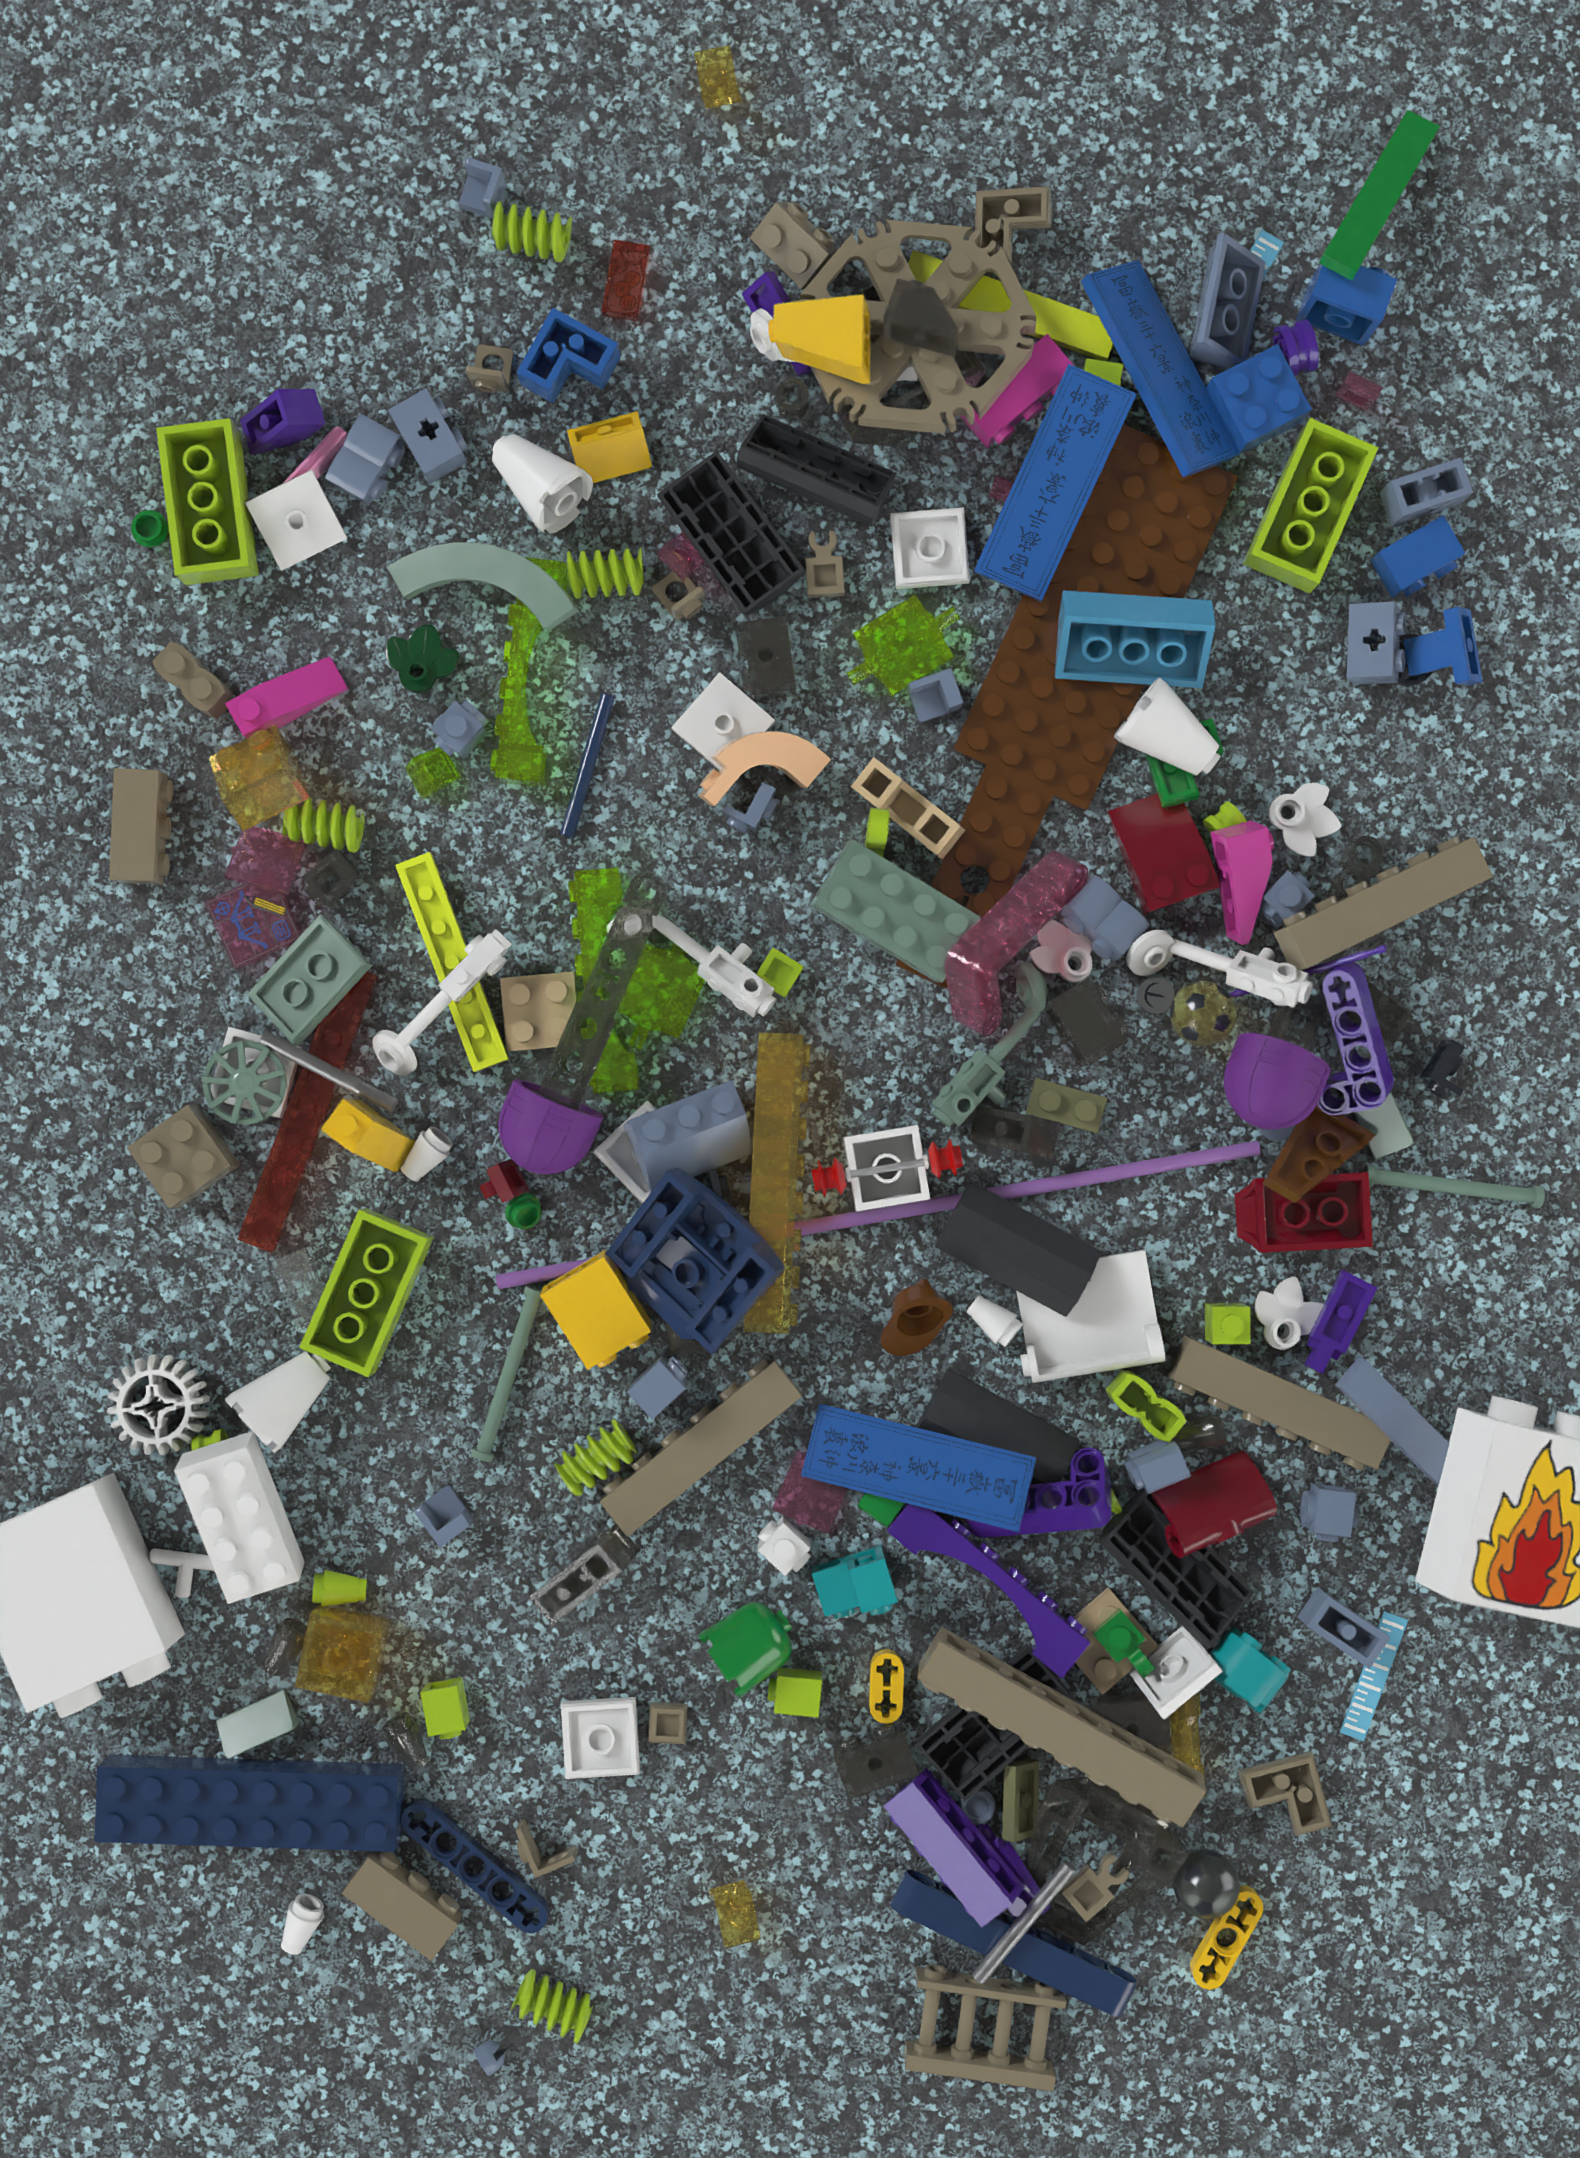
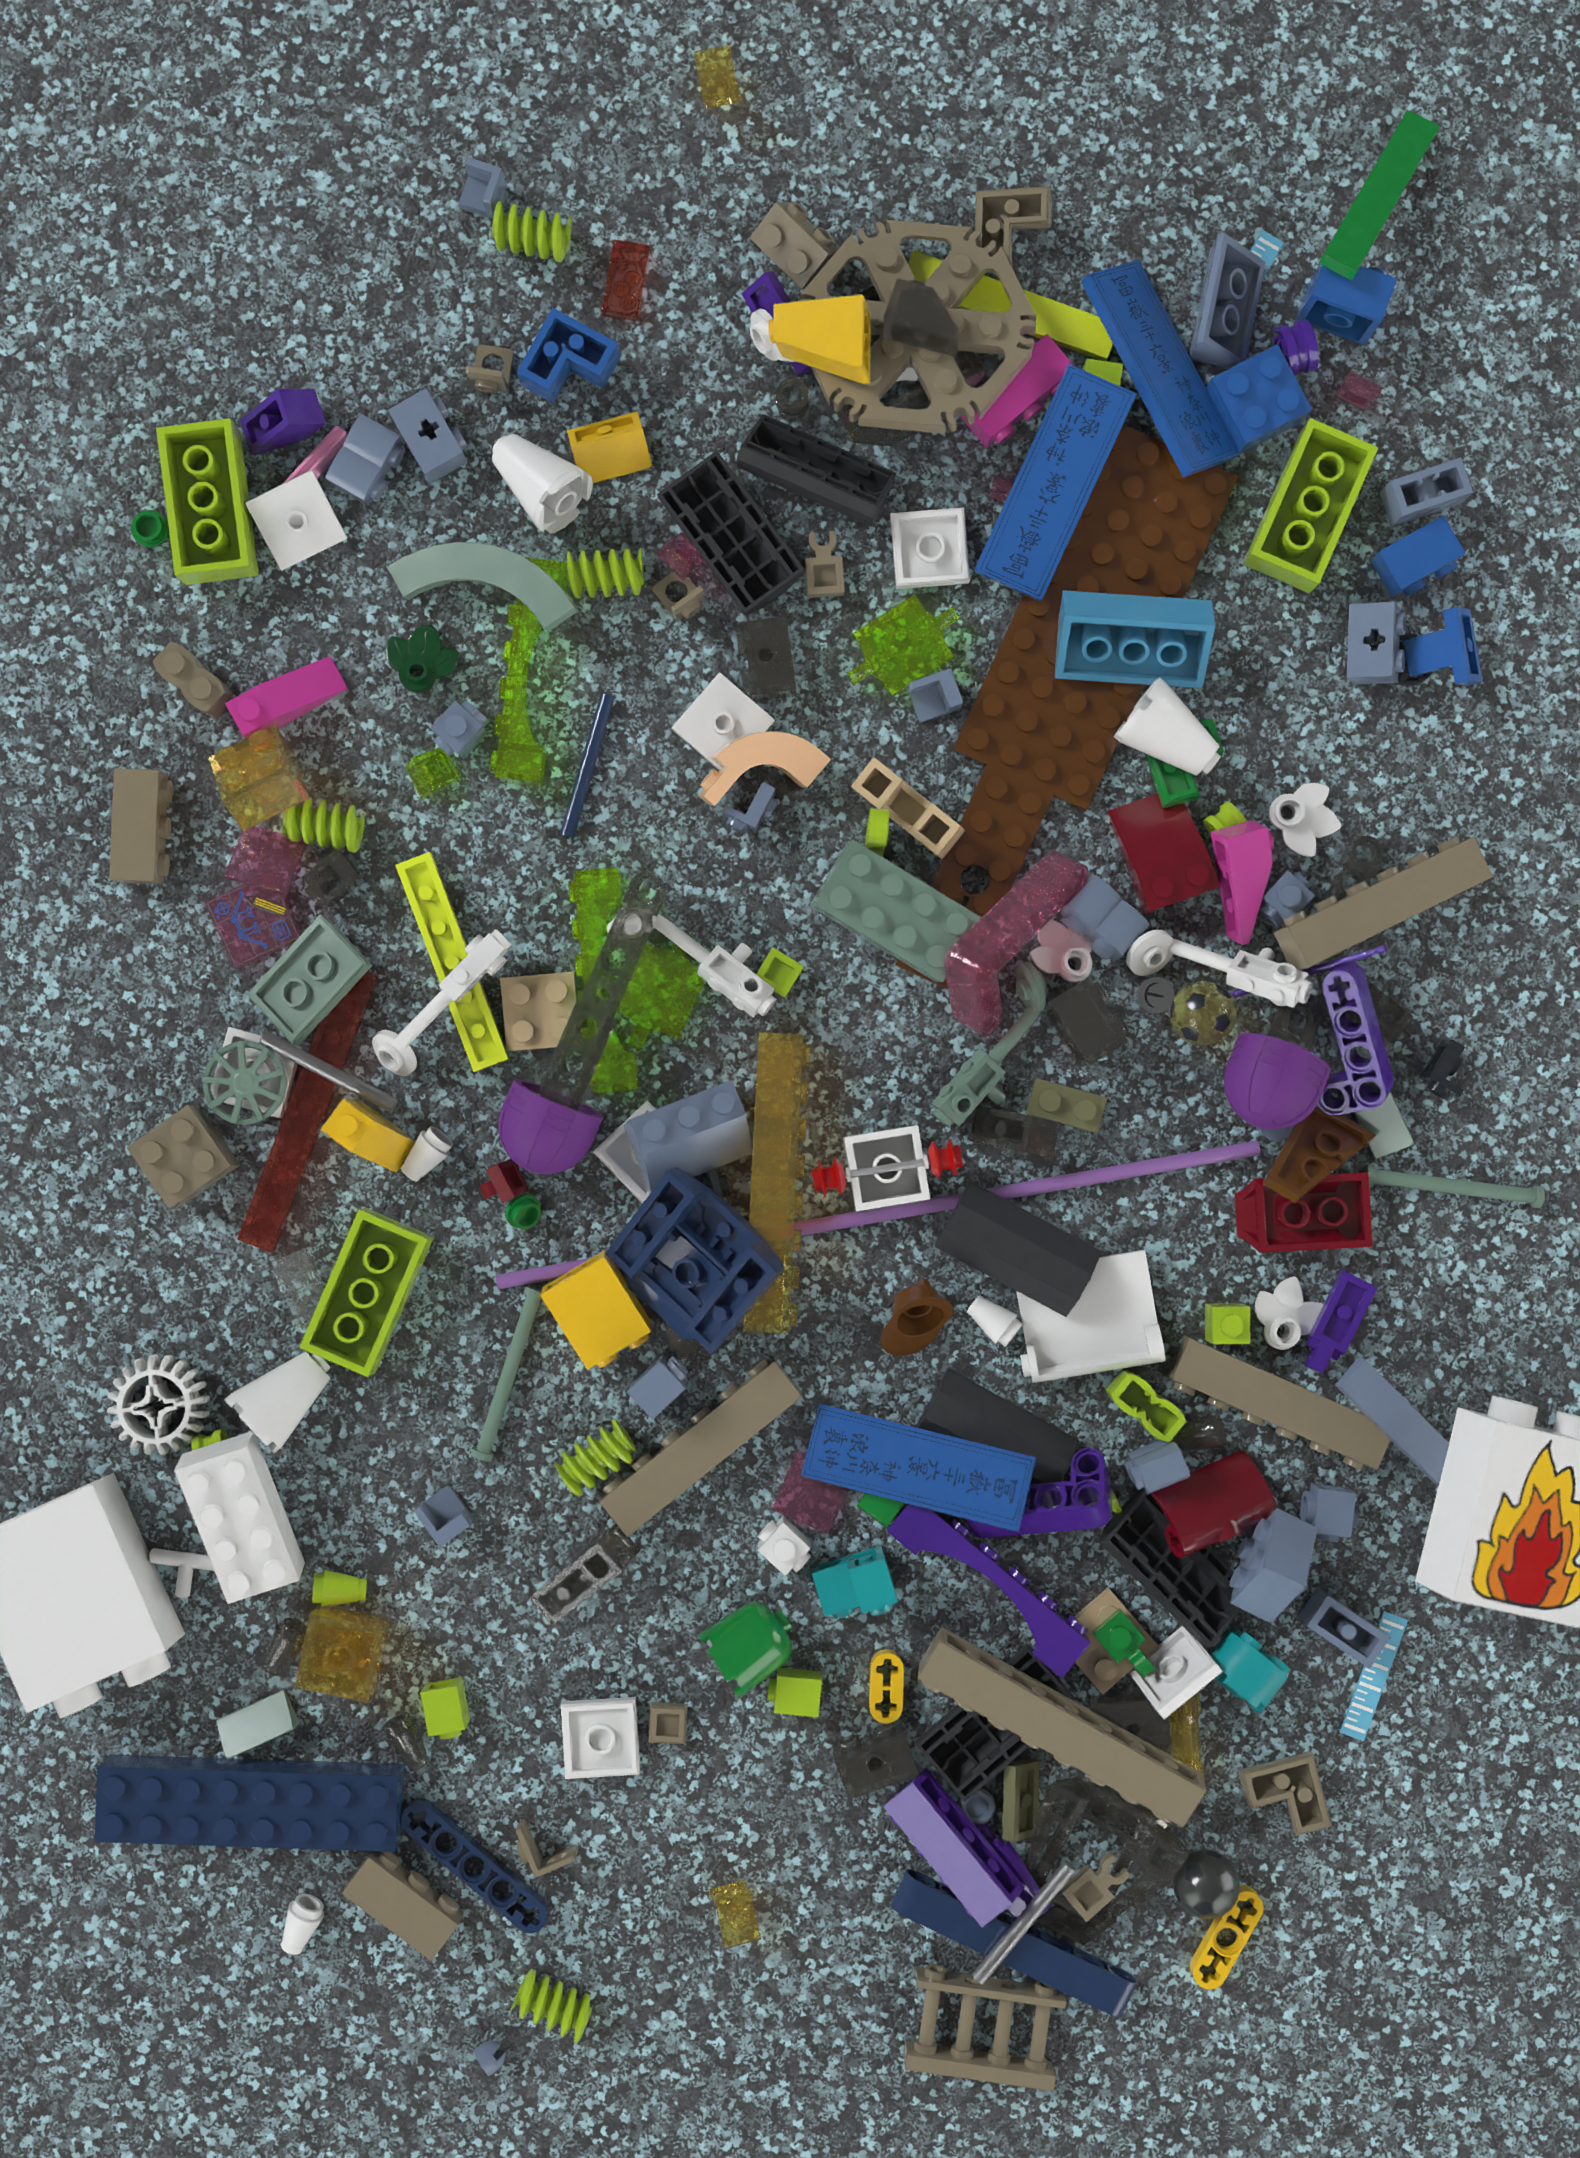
none -> sand blue brick [1230,1508,1318,1623]

